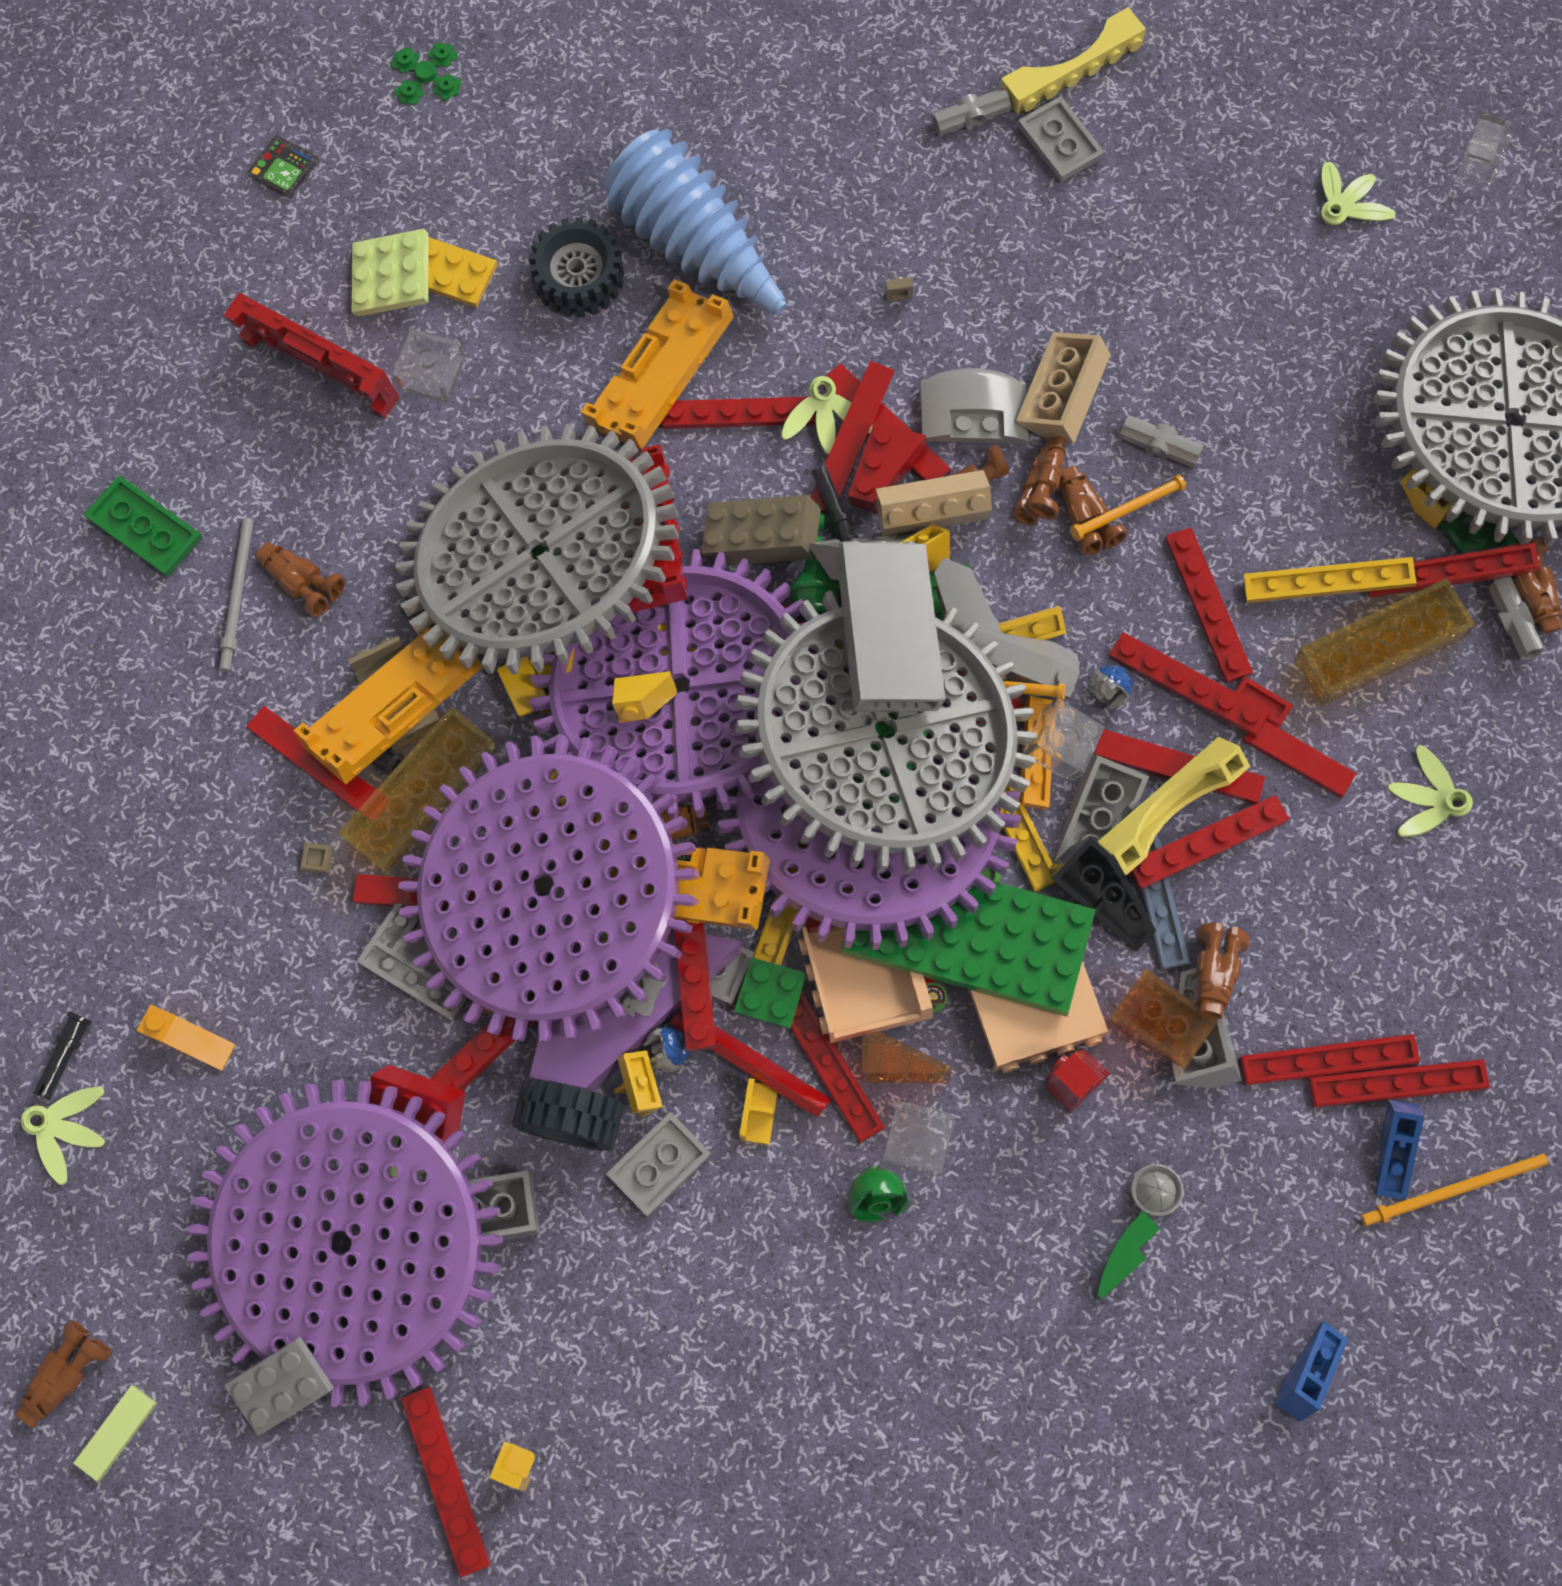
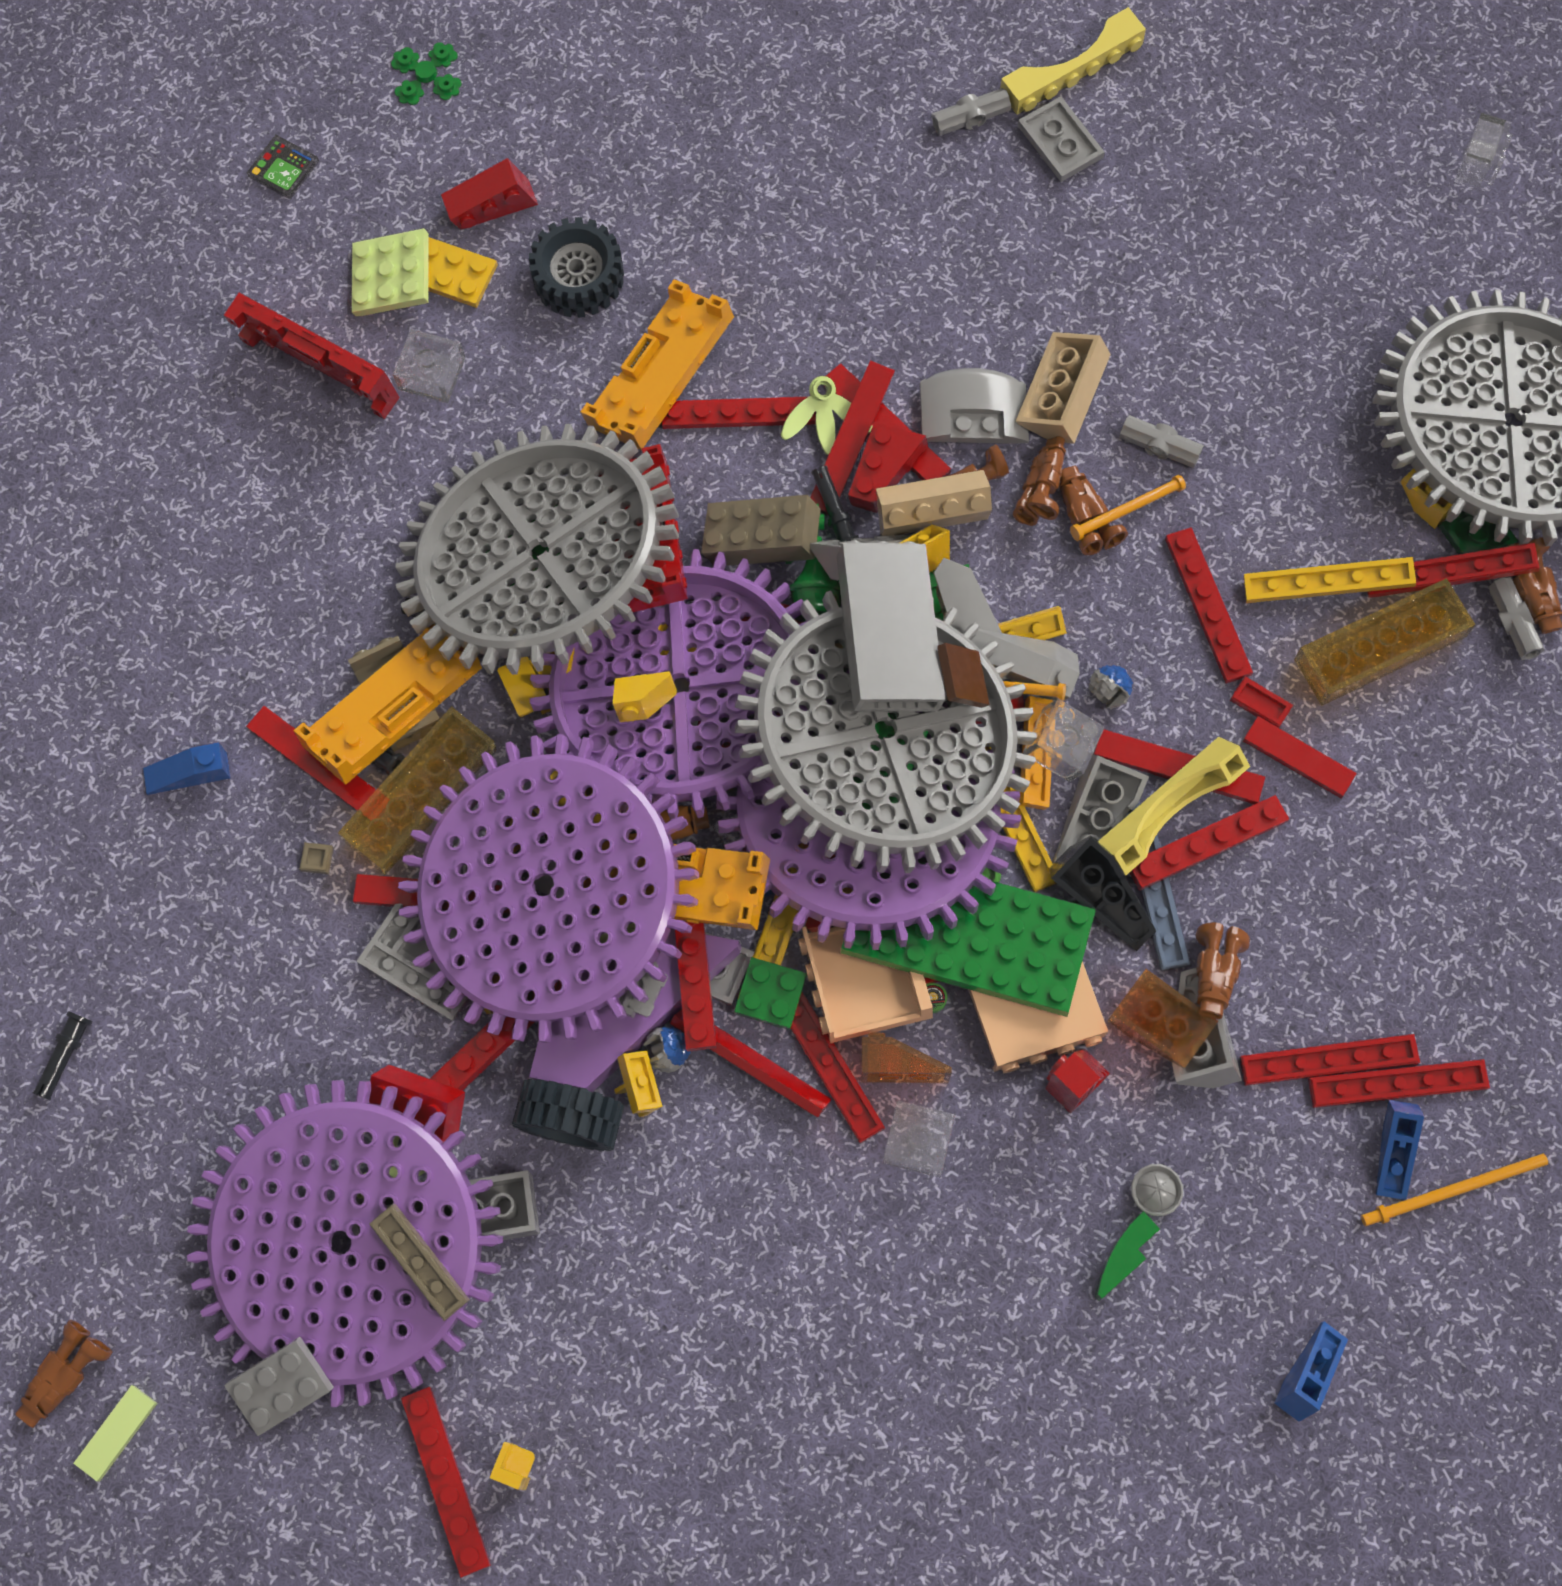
yellowish green plant [21,1086,105,1185] -> none
green plate [84,475,203,578] -> none
light orange slope [137,1004,236,1071] -> none
light grey bar [219,518,253,672] -> none
dark orange piece [255,542,346,617] -> none
light blue cone [604,129,787,315] -> none
light grey plate [606,1112,712,1218] -> none
yellow panel [739,1078,778,1146] -> none
green cylinder [848,1166,909,1222] -> none
dark tan plate [885,277,913,302] -> none
red plate [1109,632,1271,738] -> none
yellowish green plant [1321,162,1395,225] -> none
yellowish green plant [1387,745,1473,837] -> none
none -> blue slope [143,742,230,795]
none -> dark tan tile [369,1204,470,1321]
none -> red wedge [441,158,538,230]
none -> reddish brown tile [937,643,990,708]

